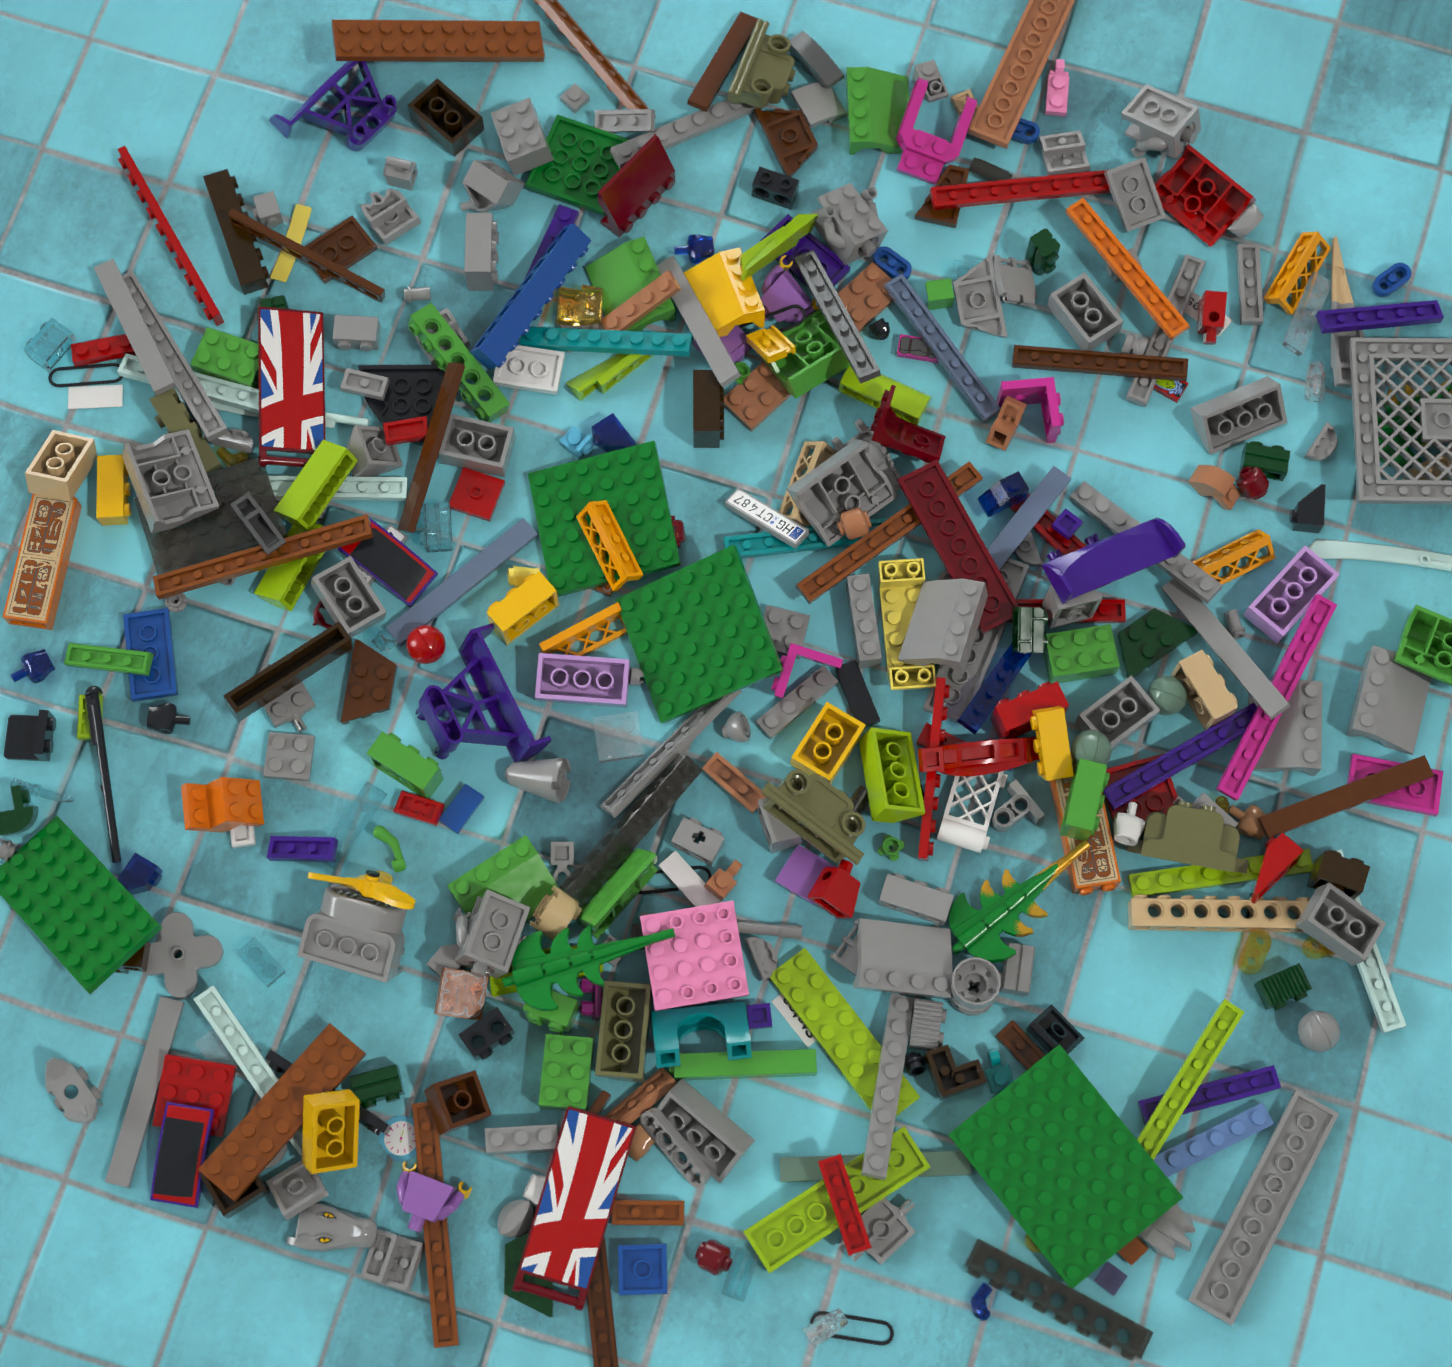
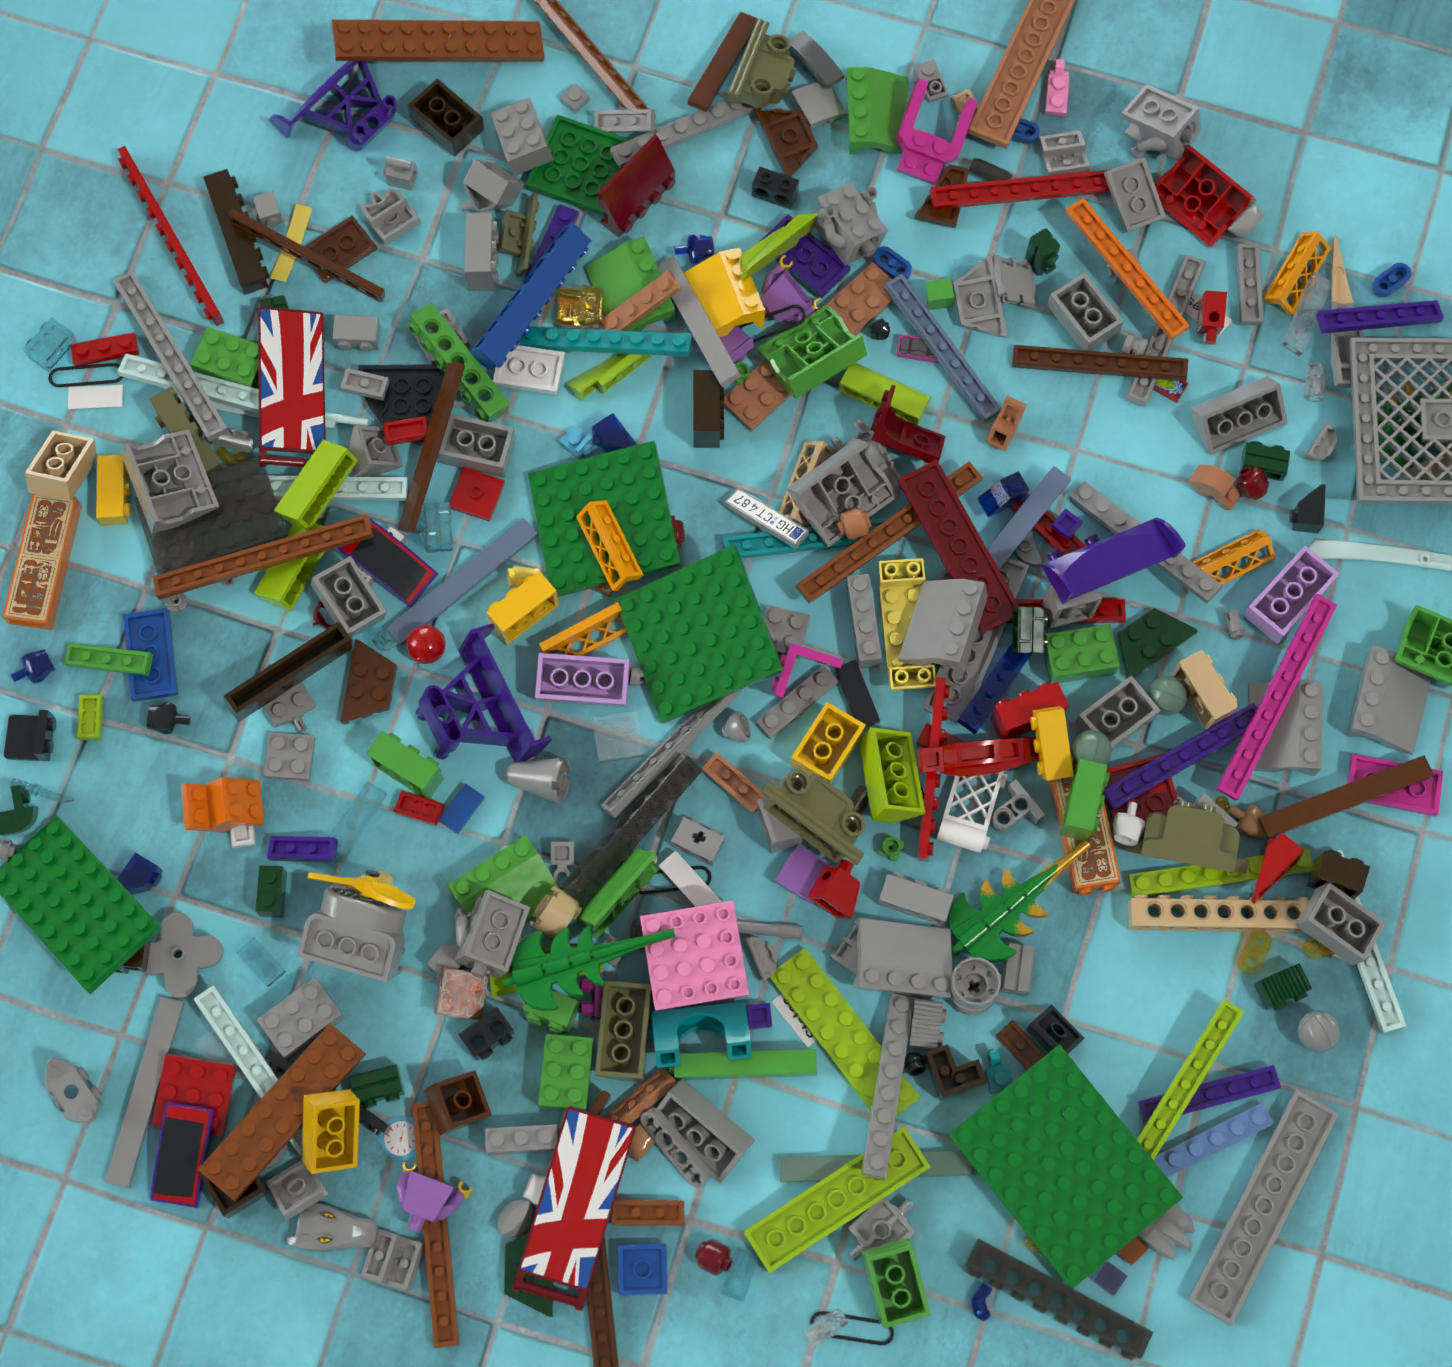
black bar [85,686,122,863] -> none
light grey tile [94,259,176,396] -> none
dark grey slope [230,492,286,555] -> none
bright green piece [373,826,406,873] -> none
light grey pin [404,286,431,303] -> none
nougat plate [704,859,743,901] -> none
yellow plate [746,325,796,364] -> none
plate [794,250,881,384] -> none
red plate [817,1154,872,1256] -> none
dark pink bracket [997,377,1064,443] -> none
light grey tile [1161,579,1290,720] -> none
none -> dark green brick [256,865,287,917]
none -> light grey brick [257,977,346,1061]
none -> olive bracket [498,193,539,277]
none -> bright green brick [861,1238,931,1329]

